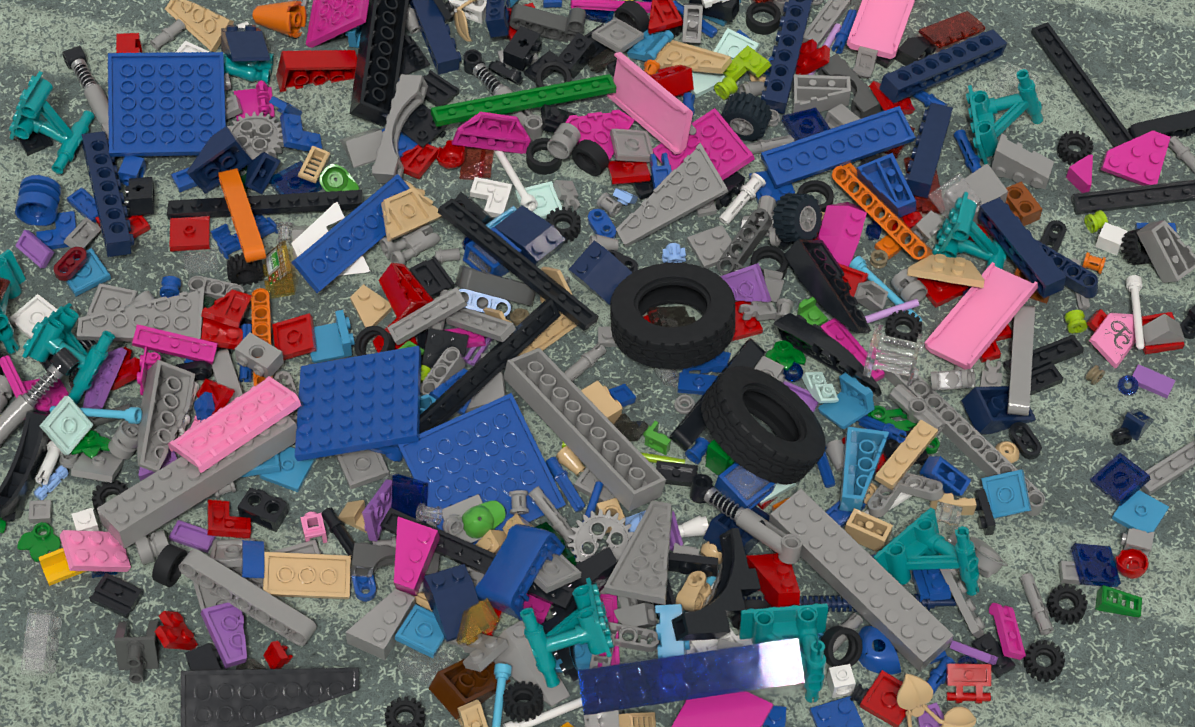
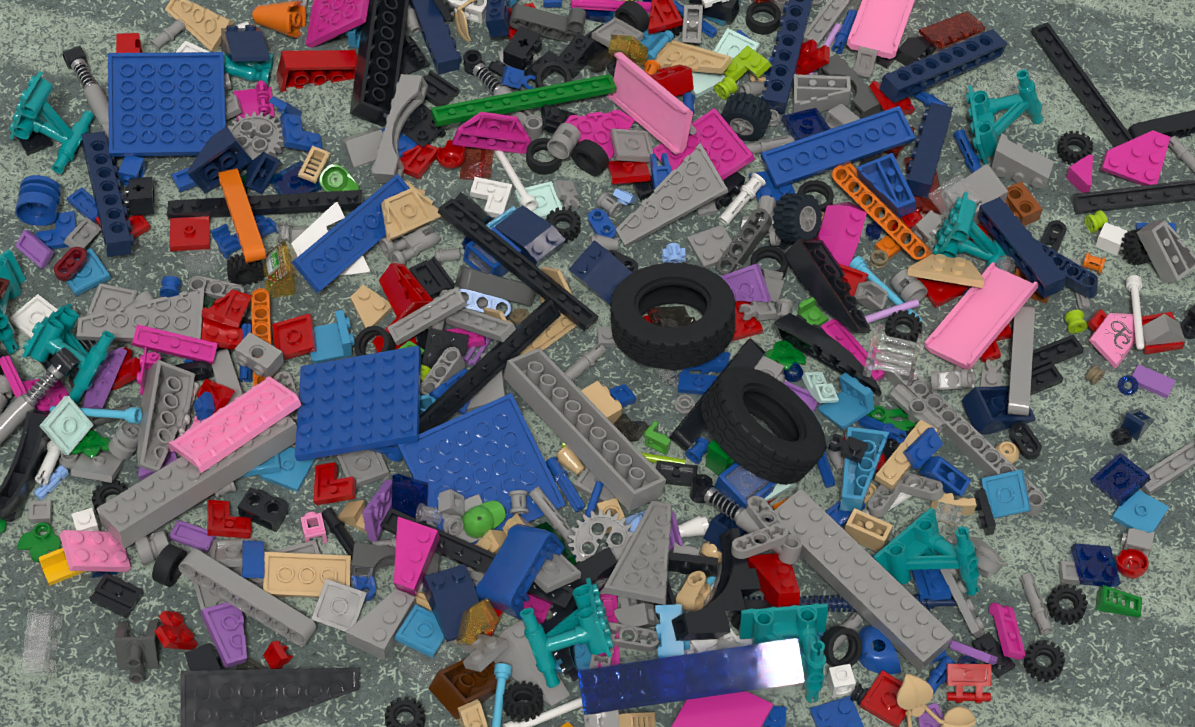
none -> light grey plate [311,579,367,632]
none -> red plate [313,462,356,505]
none -> light grey slope [438,489,464,516]
none -> blue plate [501,66,536,89]
none -> clear yellow slope [608,35,648,66]
none -> light grey beam [731,496,788,559]
none -> black plate [828,434,869,464]
none -> blue plate [903,427,943,469]
none -> clear plate [995,256,1015,272]

